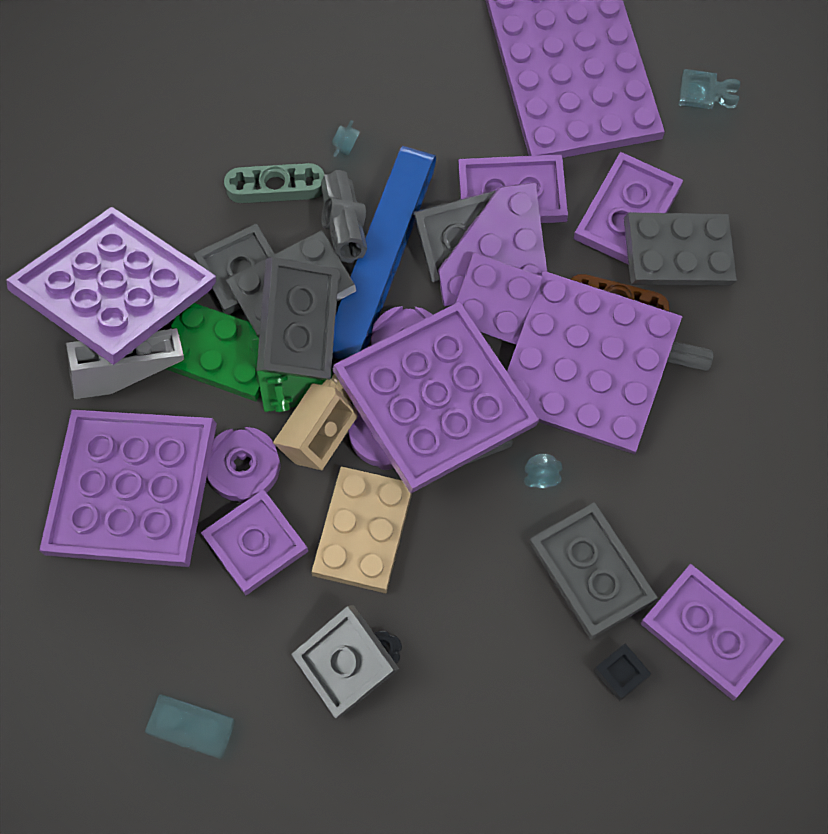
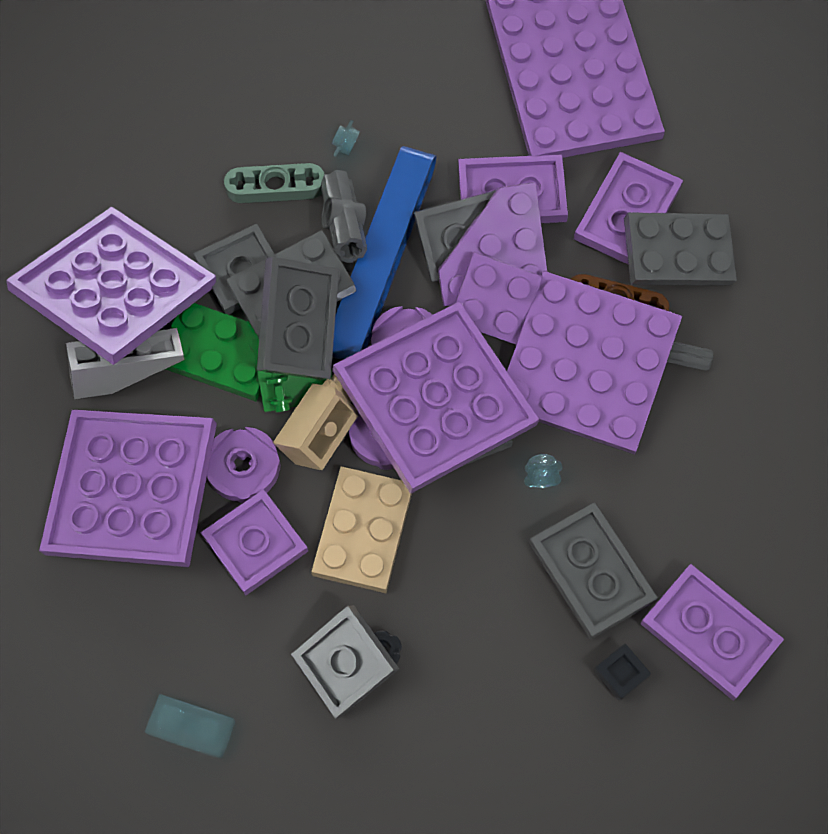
clear light blue plate [679,69,741,109] -> none

